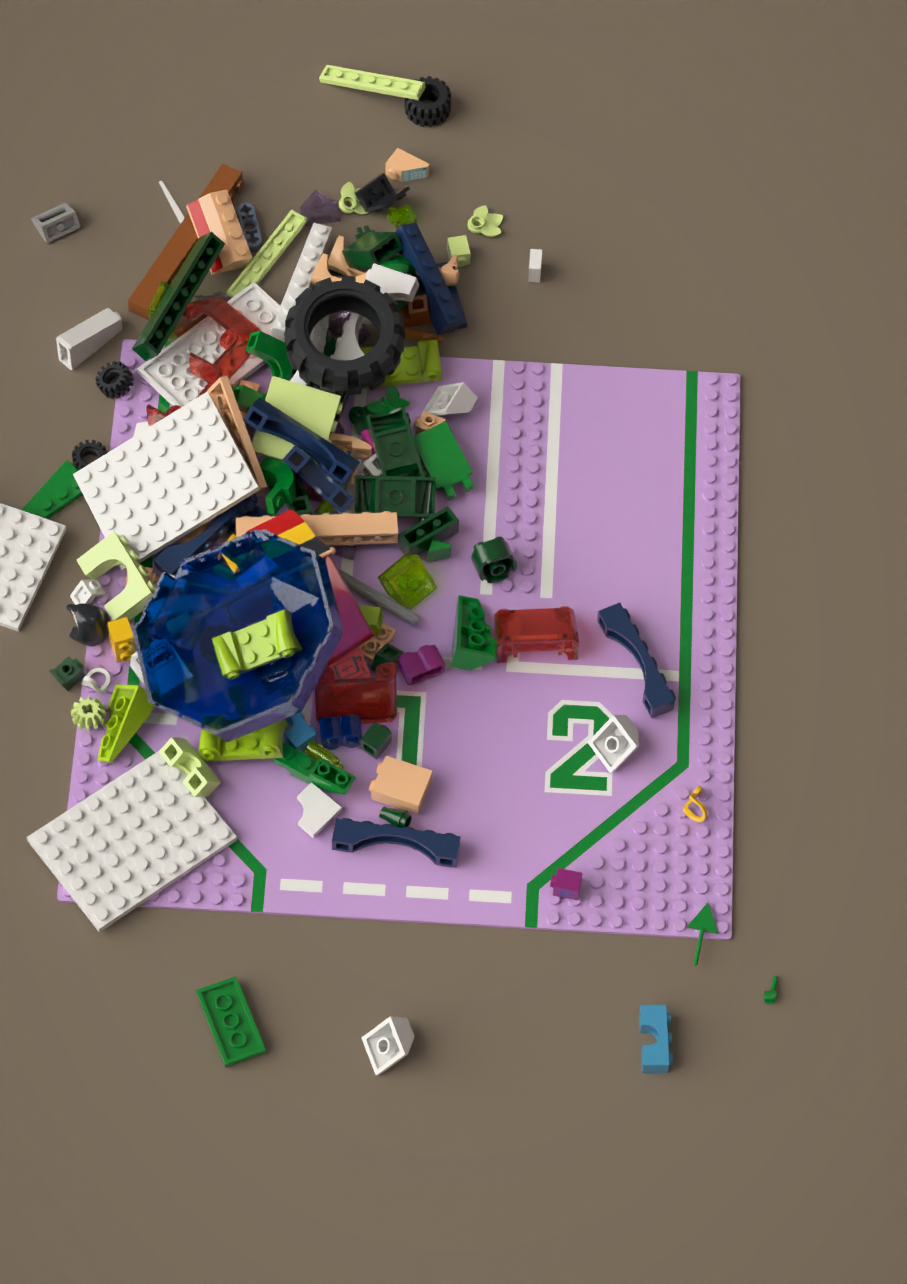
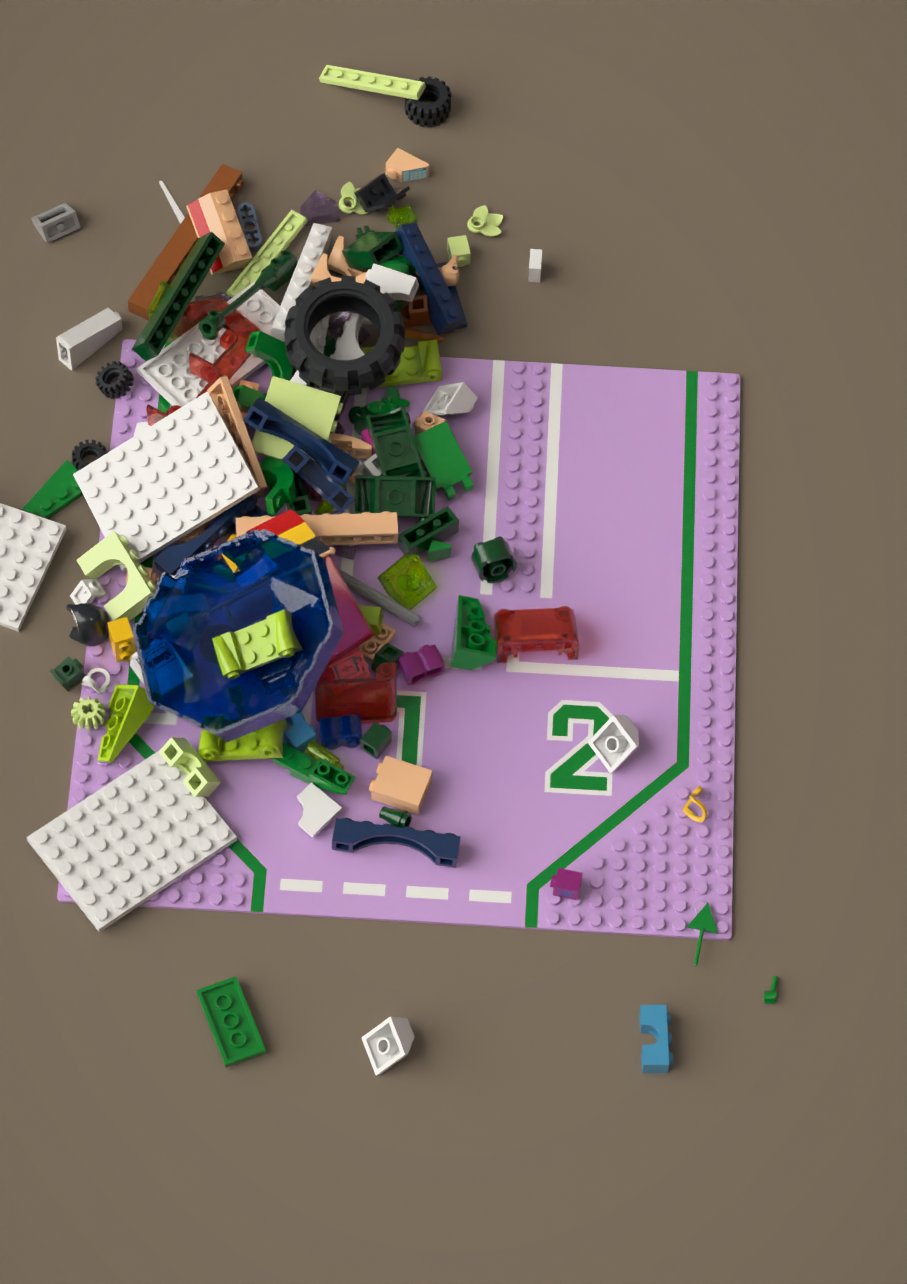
dark blue arch [597,602,676,718] -> none
none -> dark green bar [199,250,297,340]

